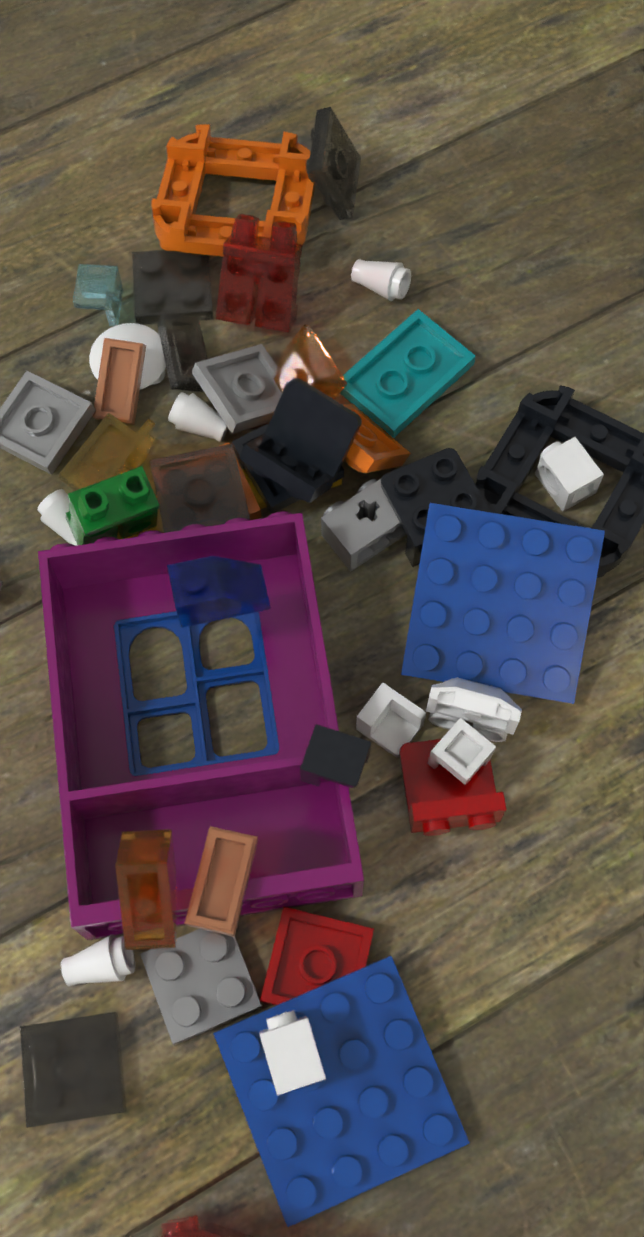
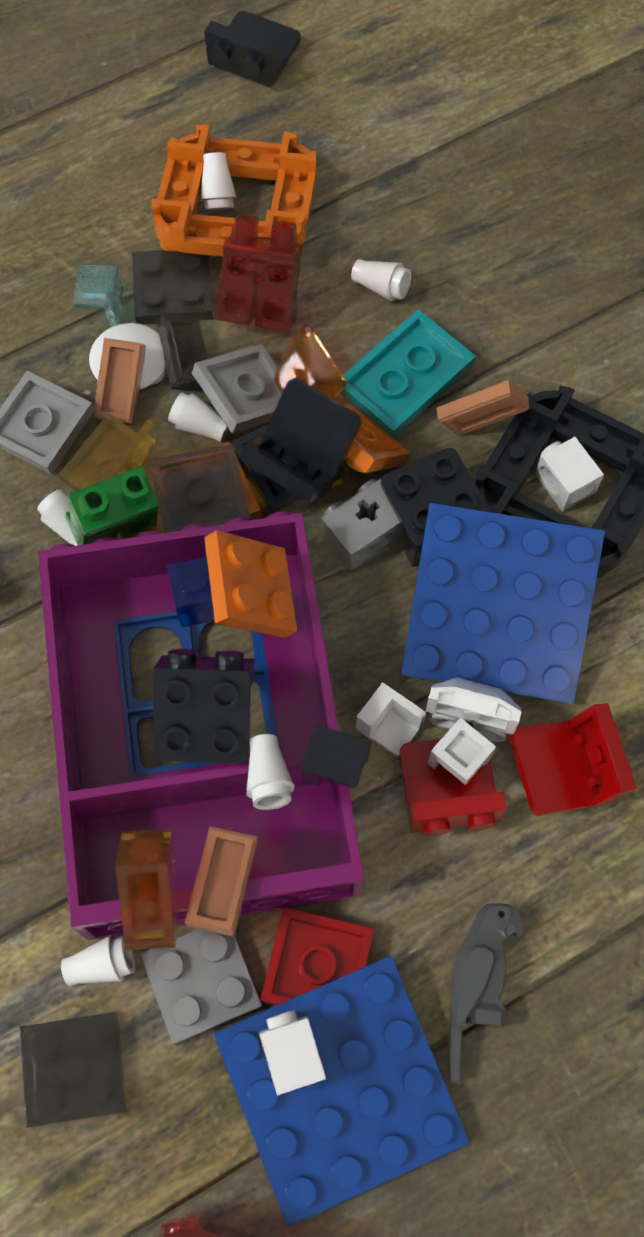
clear smoke plate [306,107,361,220] -> none
none -> black bracket [153,649,255,764]
none -> white cone [200,152,237,211]
none -> black bracket [204,11,301,88]
none -> orange plate [204,530,298,638]
none -> white cone [246,734,295,810]
none -> nougat tile [437,380,530,436]
none -> dark grey animal [448,903,524,1082]
none -> red bracket [508,703,637,816]

